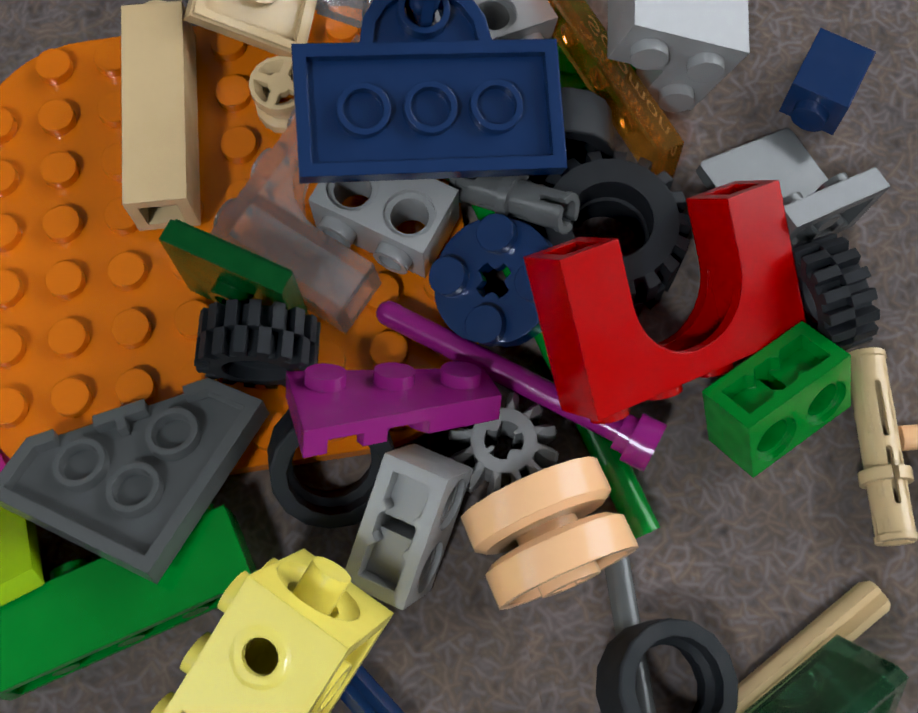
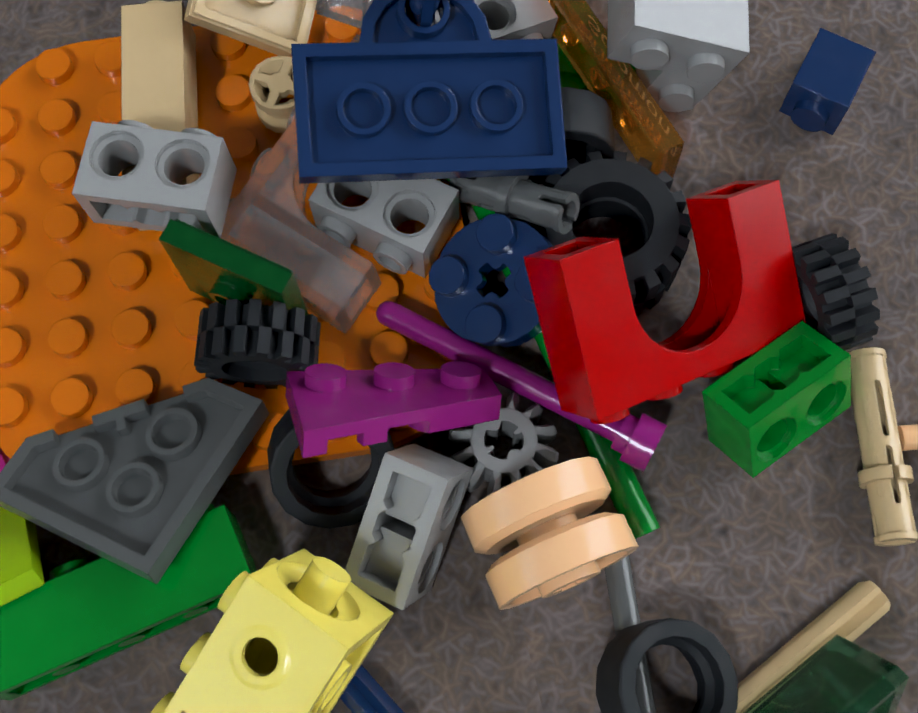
bracket [696,128,891,247] -> none
none -> light grey brick [72,120,237,238]

